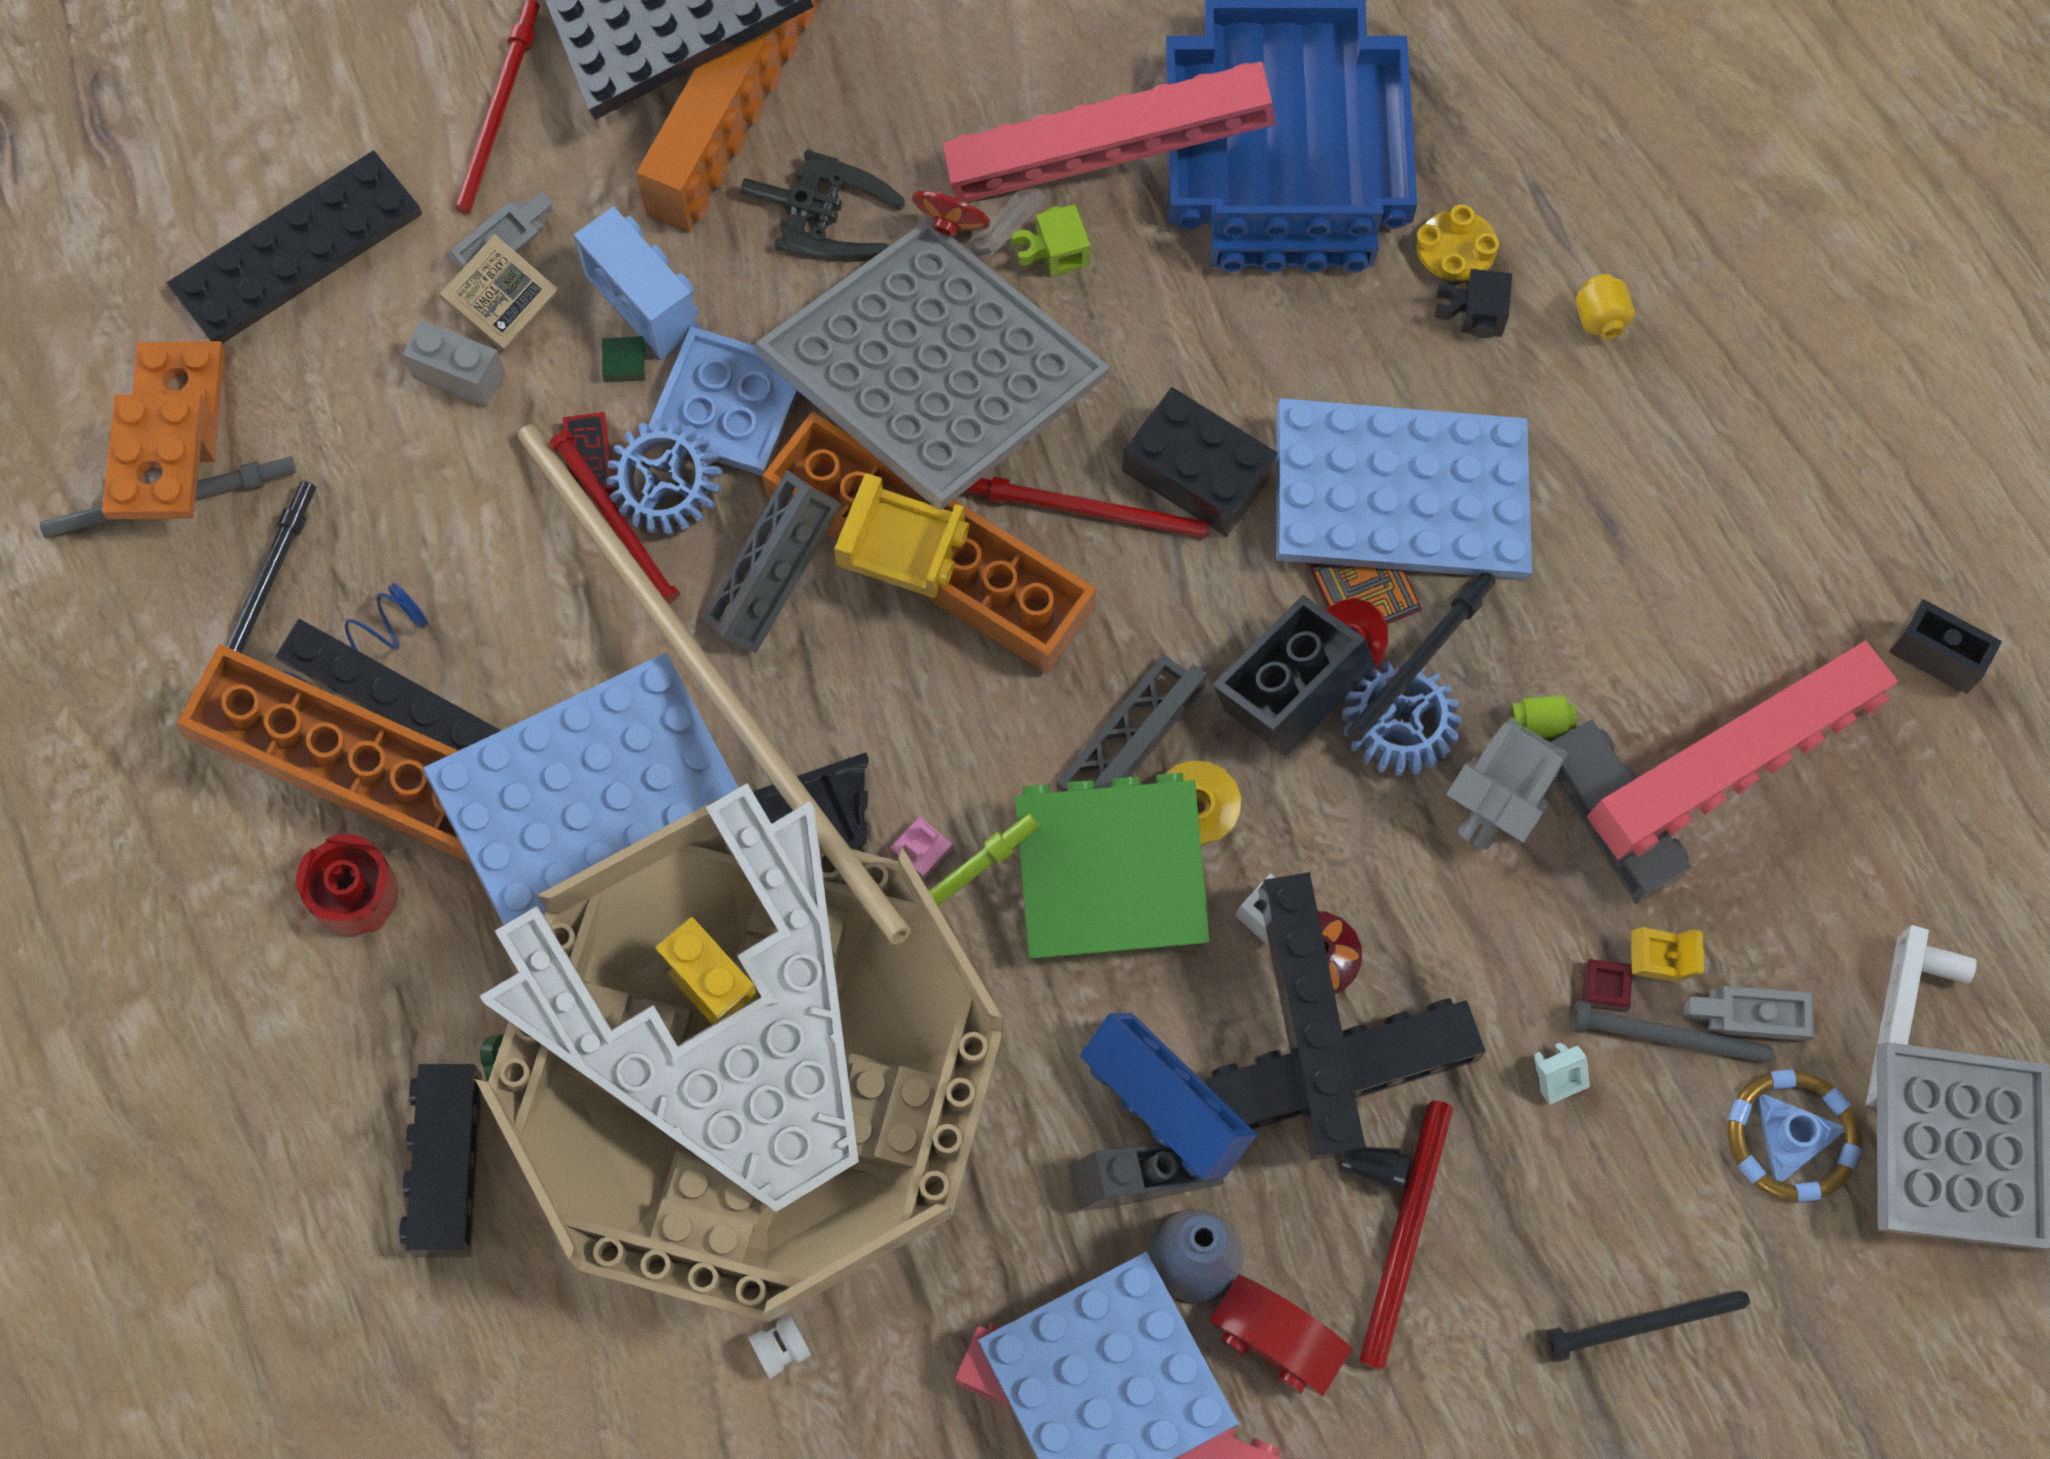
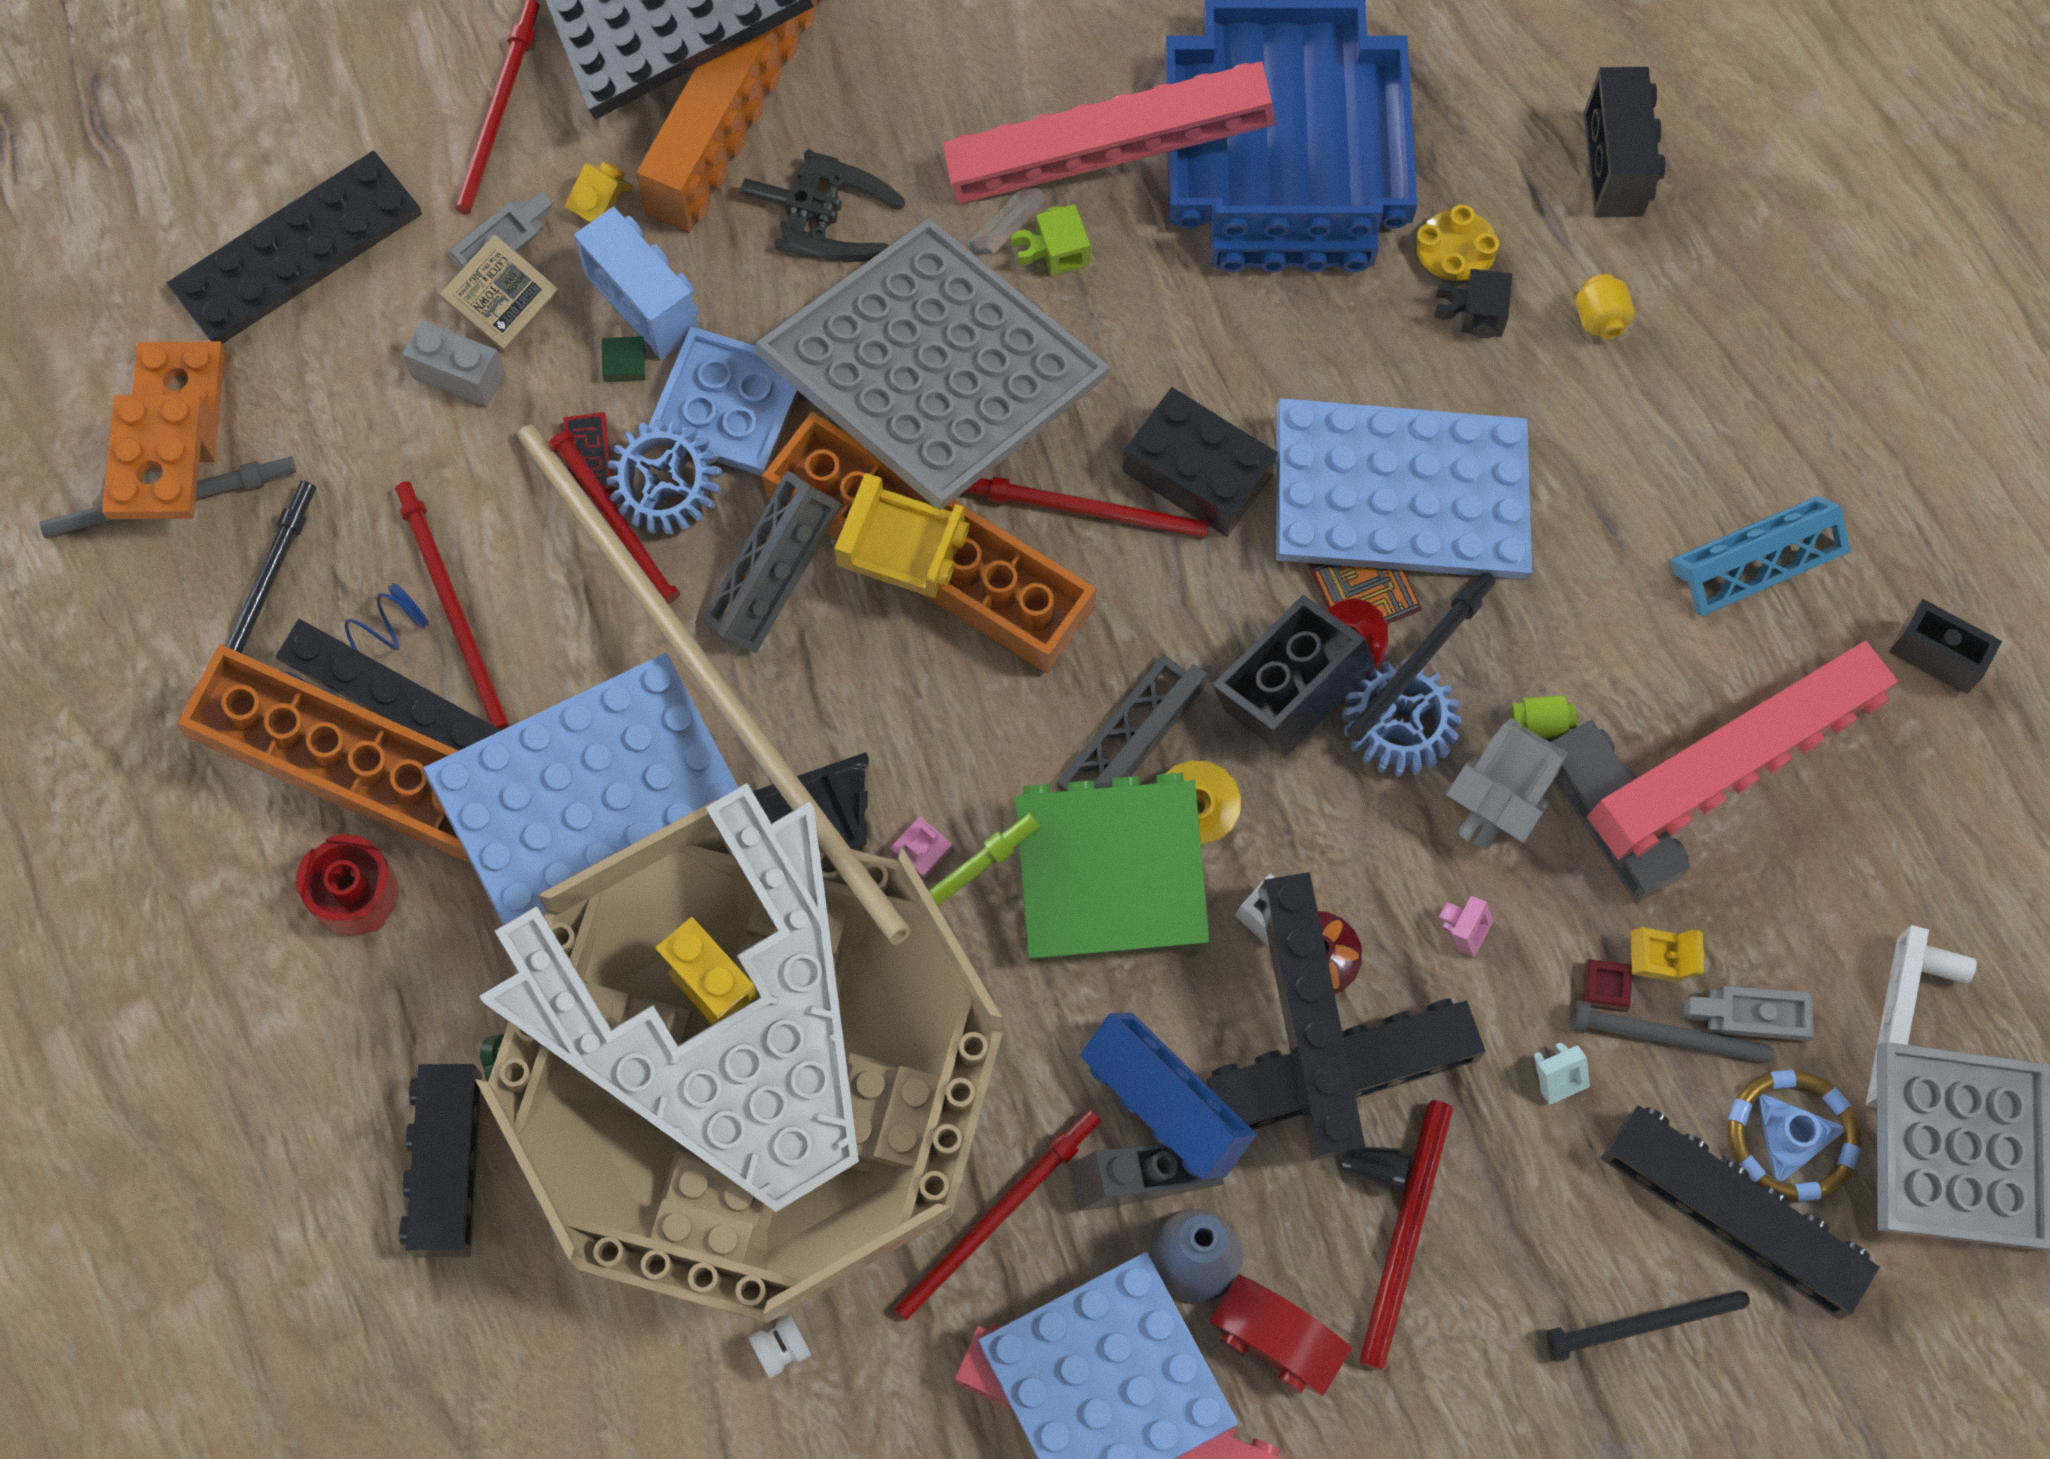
red dish [912,191,990,237] -> none
none -> red bar [395,481,509,730]
none -> yellow bracket [564,161,634,223]
none -> red bar [894,1109,1102,1321]
none -> bright pink tile [1438,896,1494,958]
none -> black brick [1583,67,1666,218]
none -> black brick [1600,1105,1880,1320]
none -> dark azure fence [1670,496,1851,616]

